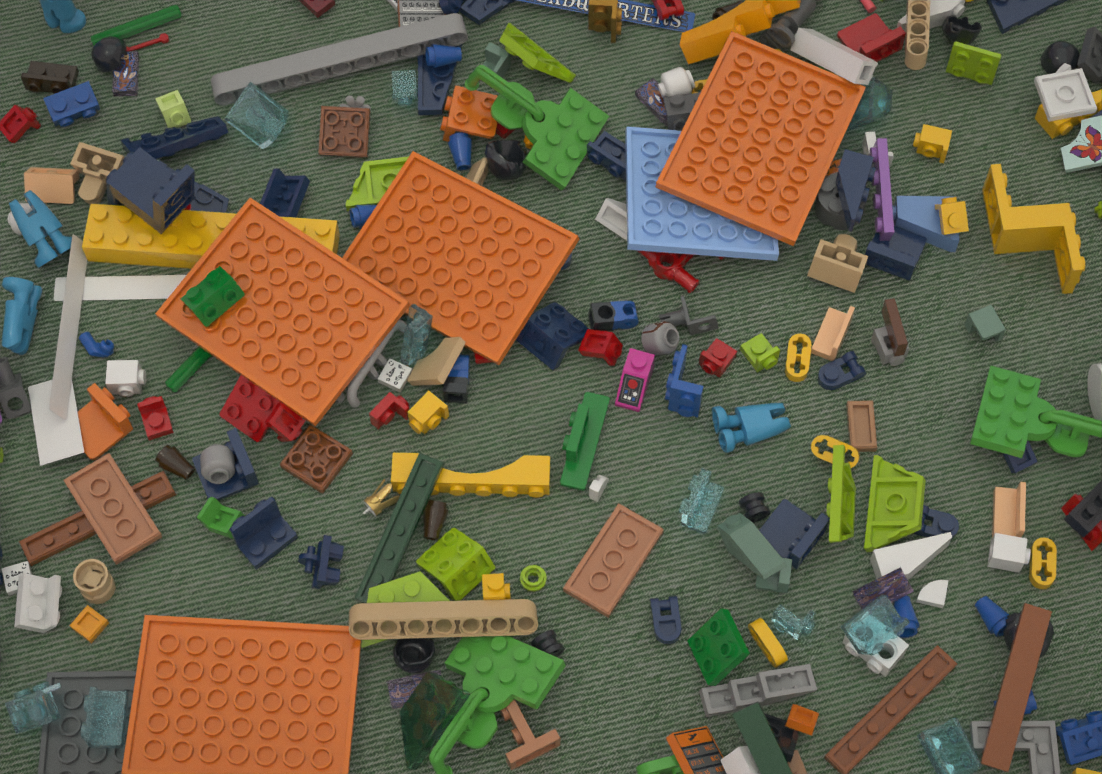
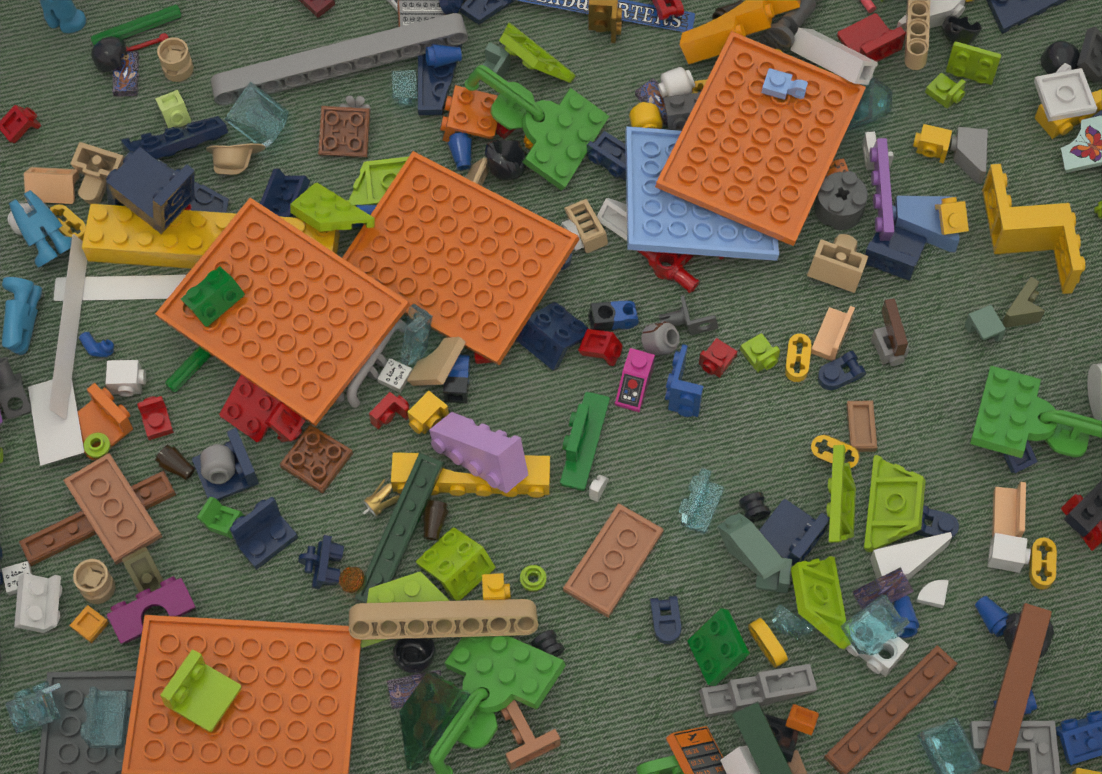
dark brown bracket [21,61,79,94] -> none
blue bracket [43,81,100,127] -> none
dark azure piece [712,403,791,453] -> none
dark blue slope [836,149,876,232] -> none
none -> yellow beam [50,204,86,241]
none -> lime plate [84,433,111,458]
none -> magenta arch [106,576,196,645]
none -> olive slope [122,547,164,593]
none -> tan wheel [157,38,194,82]
none -> lime bracket [160,649,242,732]
none -> tan piece [206,143,266,175]
none -> lime wing [290,183,375,232]
none -> clear orange plate [339,567,364,593]
none -> lavender wedge [429,412,528,493]
none -> white tile [561,219,583,250]
none -> tan slope [564,199,608,253]
none -> yellow head [629,102,663,129]
none -> light blue plate [761,68,808,100]
none -> lime wing [791,556,851,650]
none -> lime bracket [925,73,966,109]
none -> light grey slope [950,127,988,184]
none -> olive slope [1002,277,1045,328]

